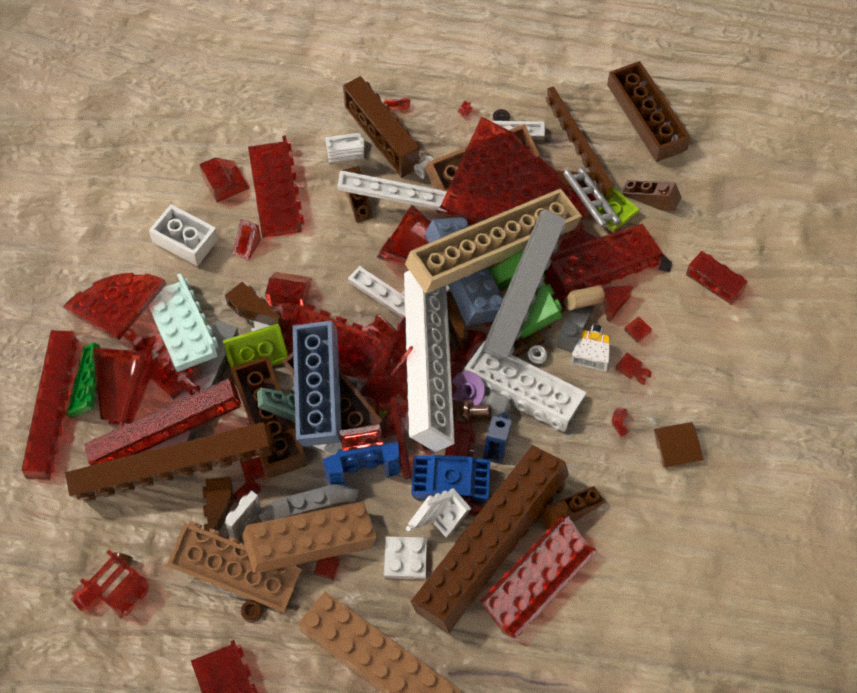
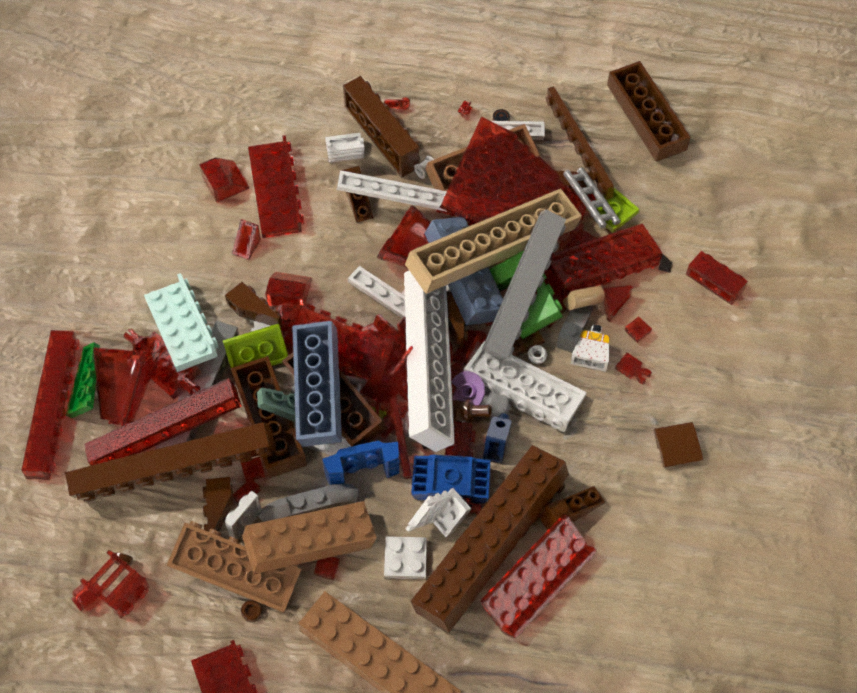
clear red plate [63,272,167,340] -> none
white brick [149,204,219,267] -> none
clear red plate [339,424,383,451] -> none
clear red arm [611,407,628,437] -> none
reddish brown slope [621,180,682,211] -> none

